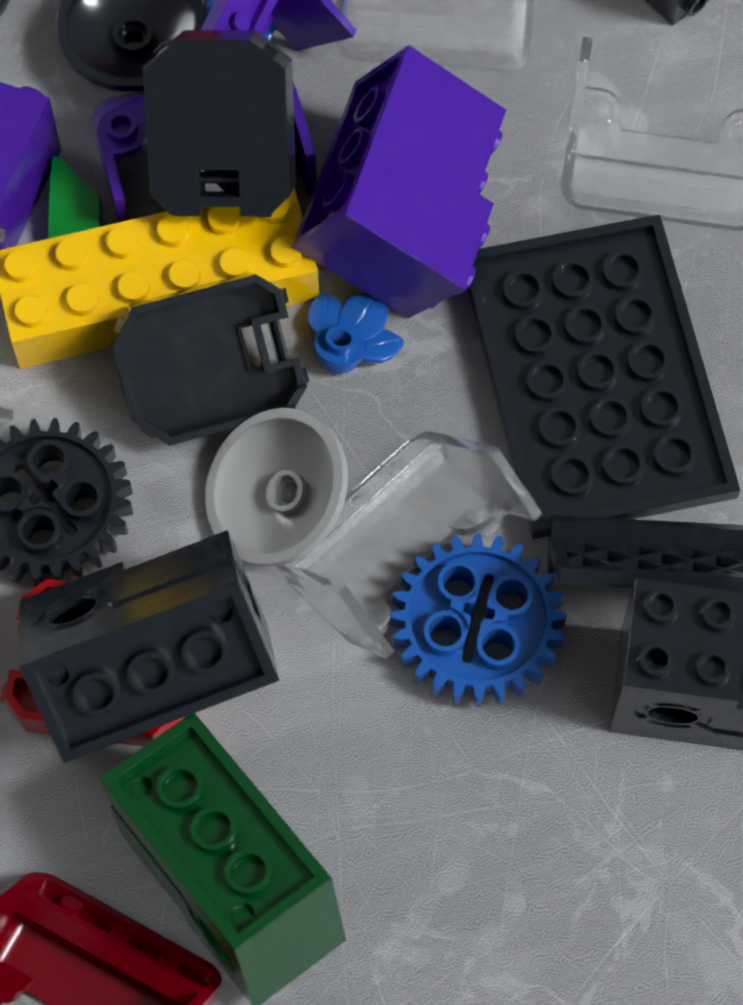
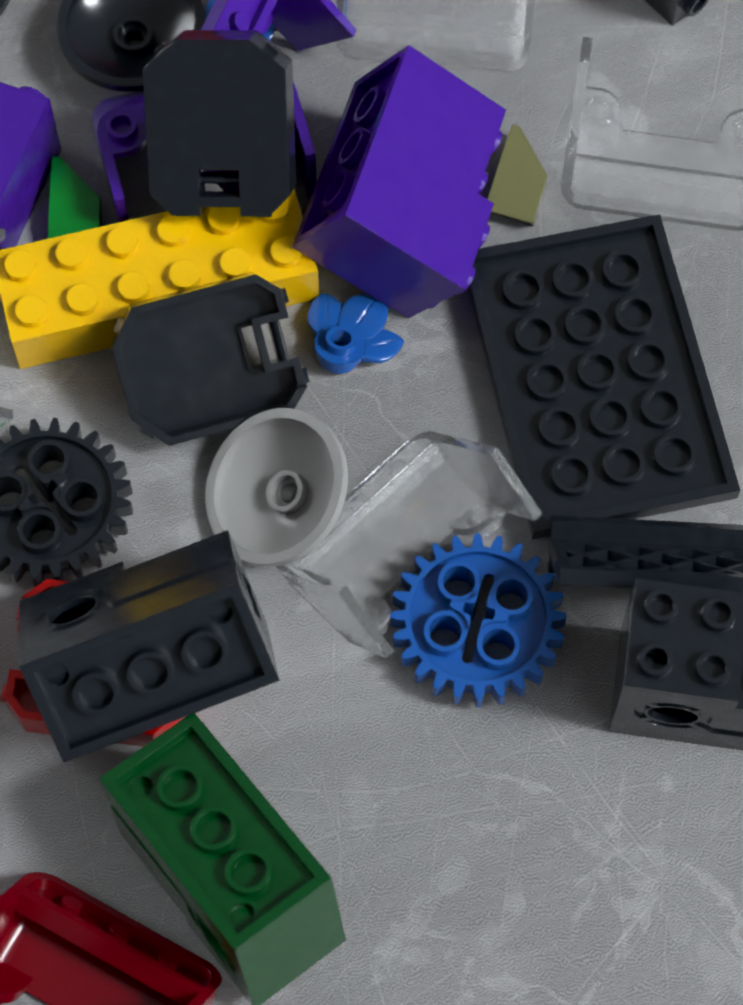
none -> olive slope [488,124,548,226]

